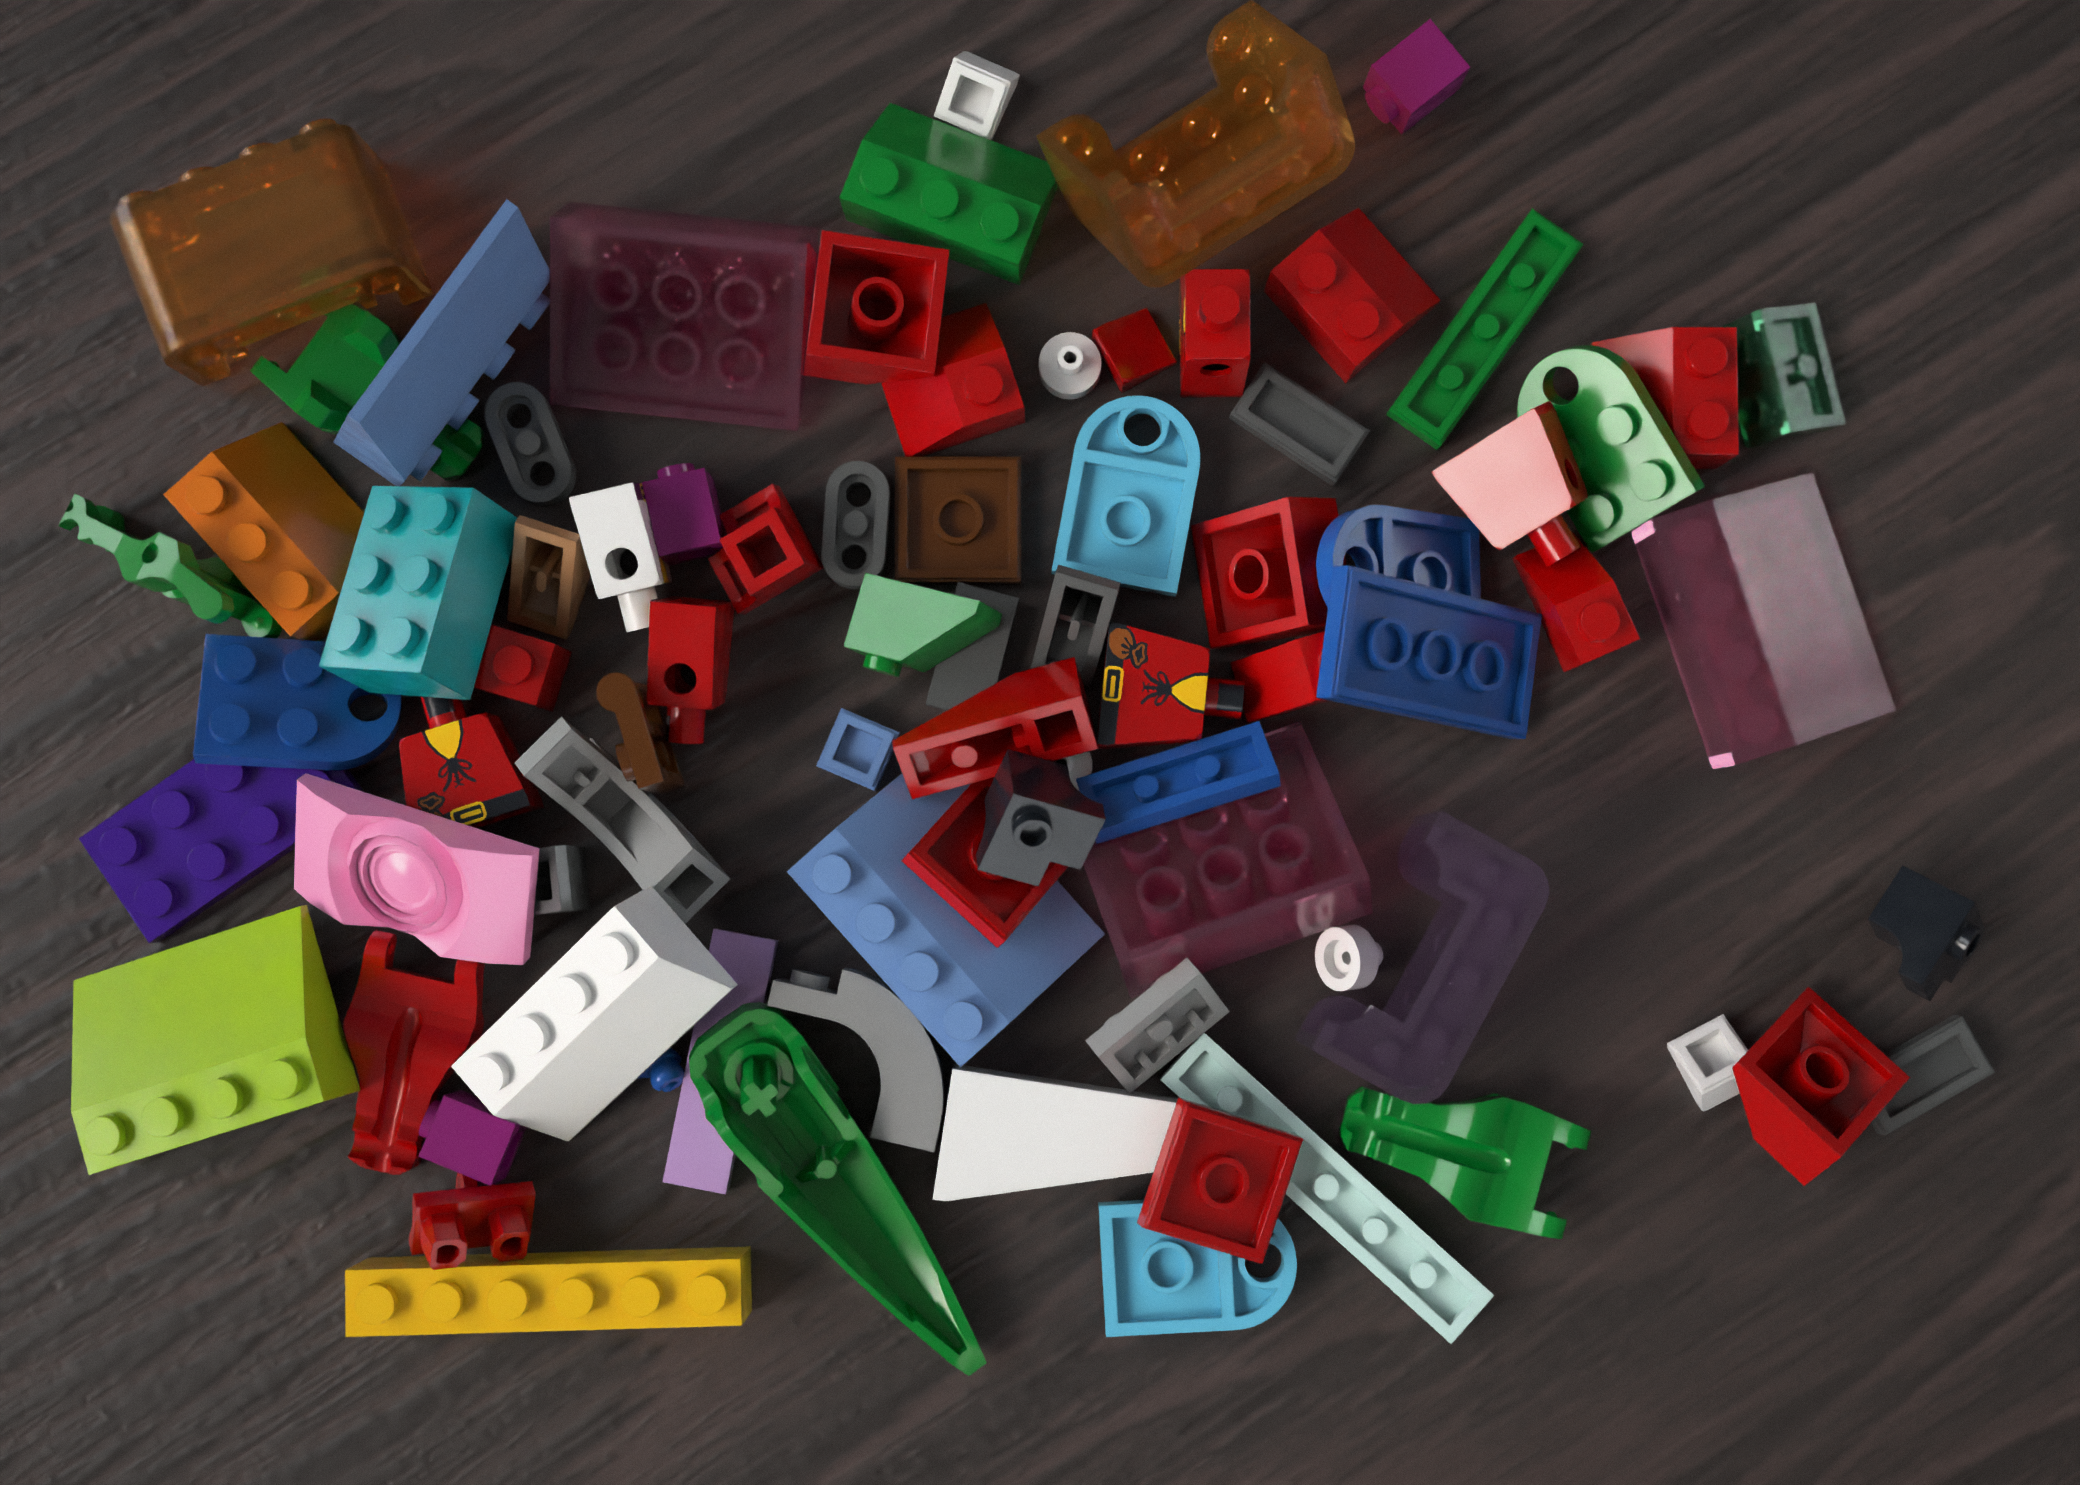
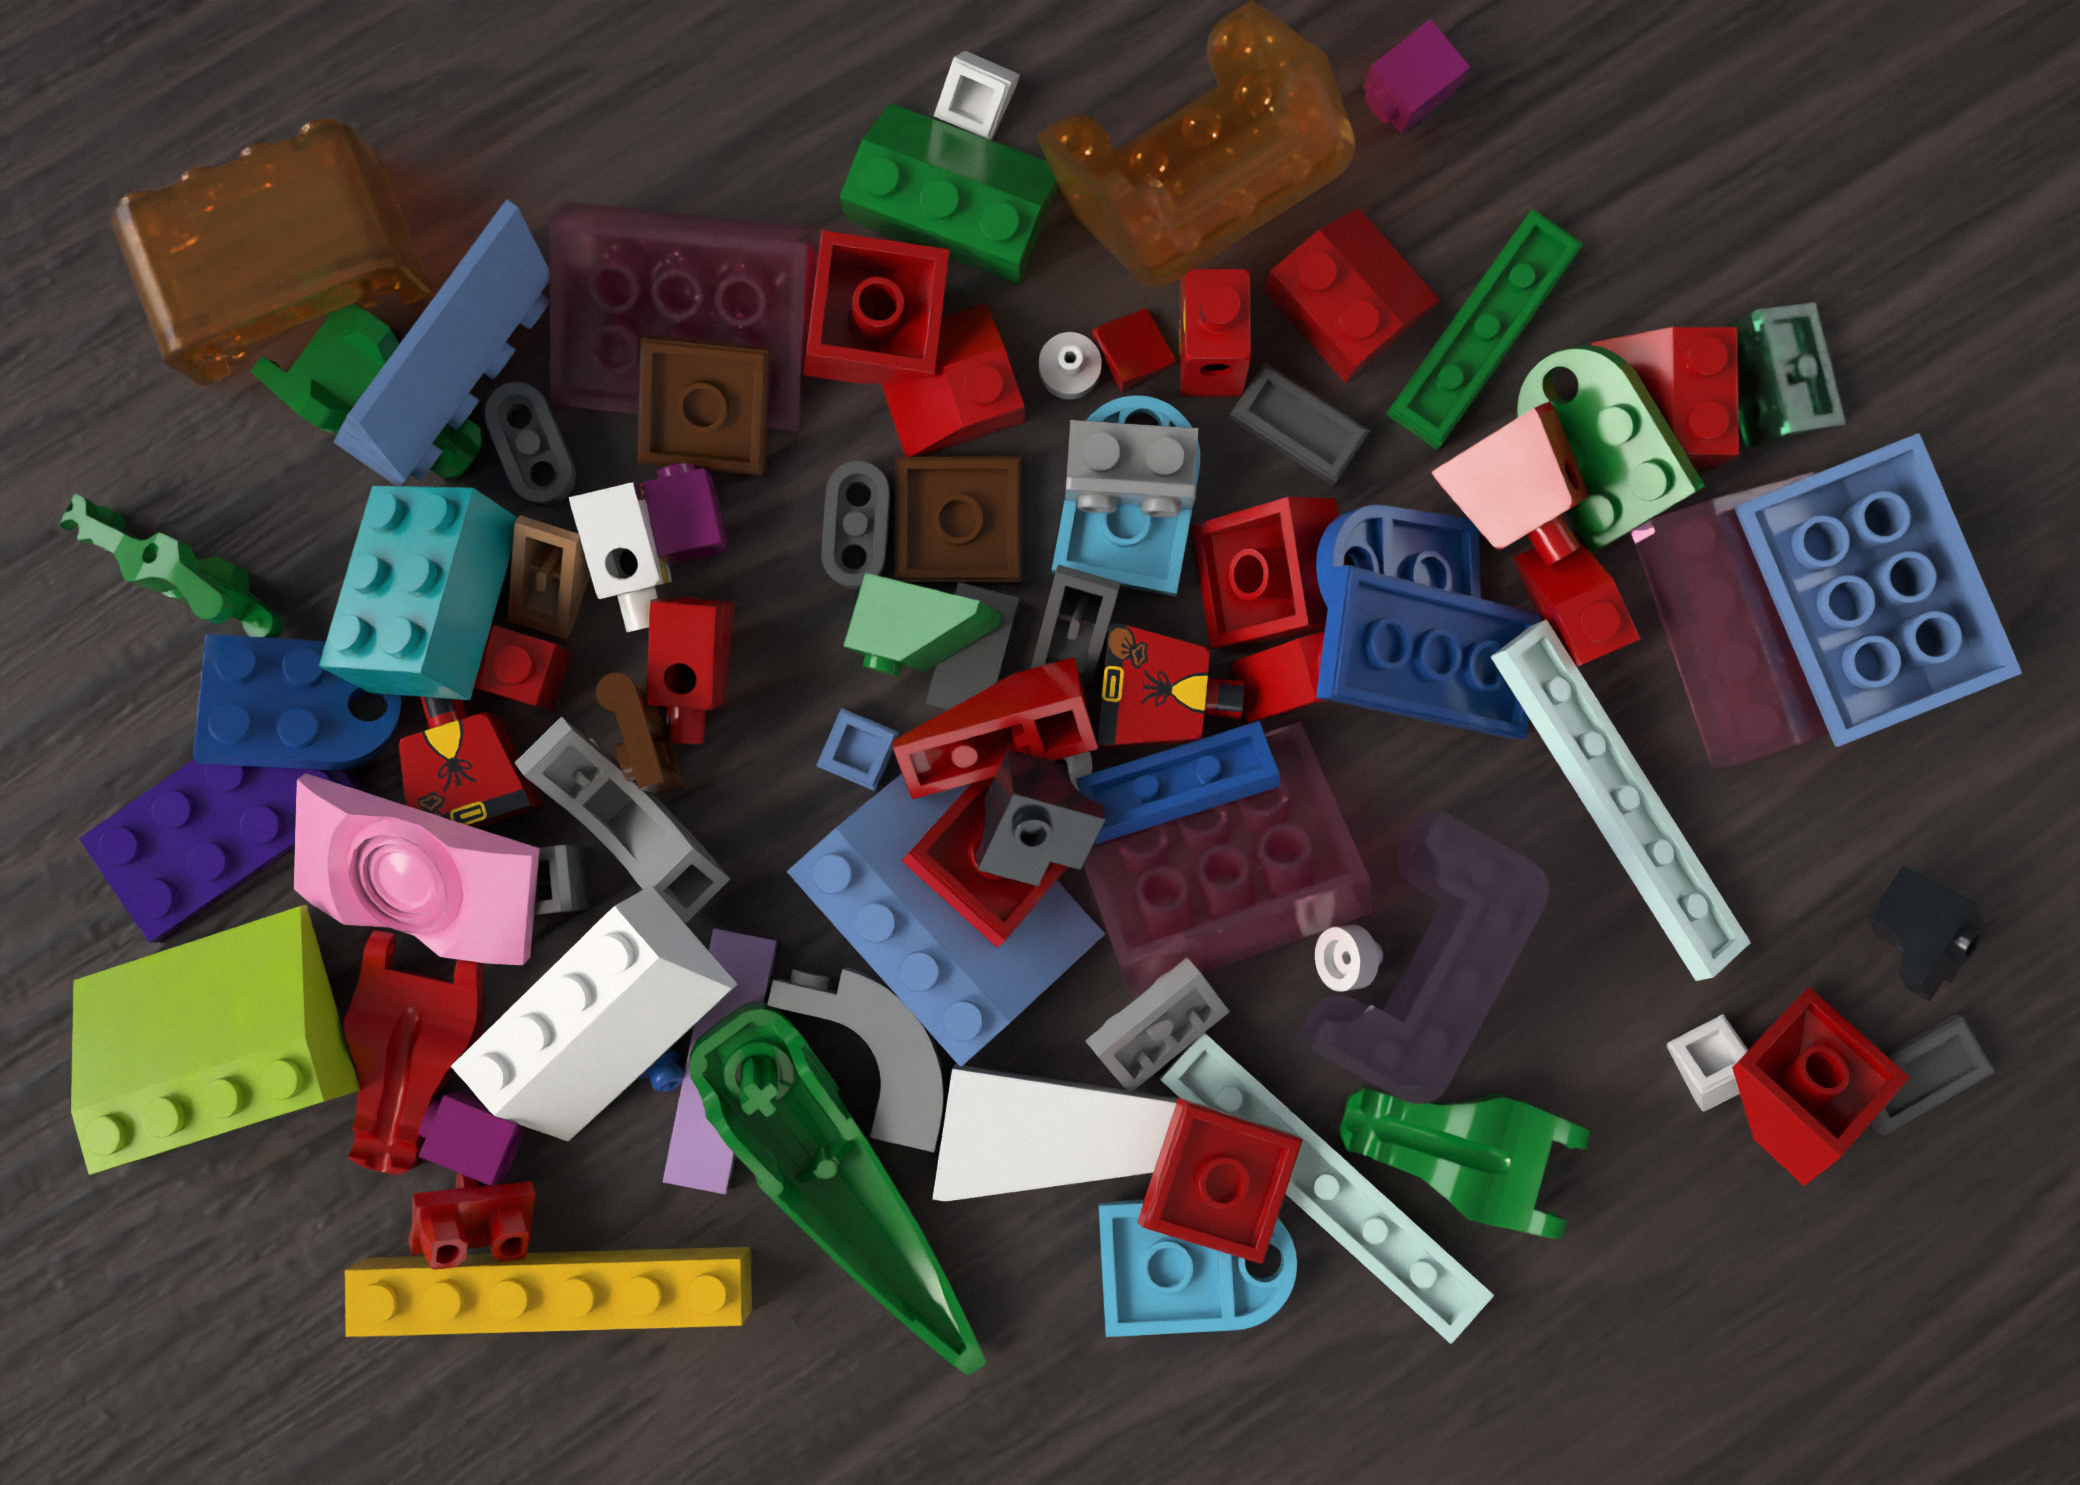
orange slope [163,422,365,641] -> none
red brick [708,484,824,615] -> none
none -> reddish brown tile [637,334,772,476]
none -> light grey bracket [1065,420,1198,517]
none -> light aqua plate [1491,619,1751,981]
none -> medium blue slope [1734,433,2022,747]

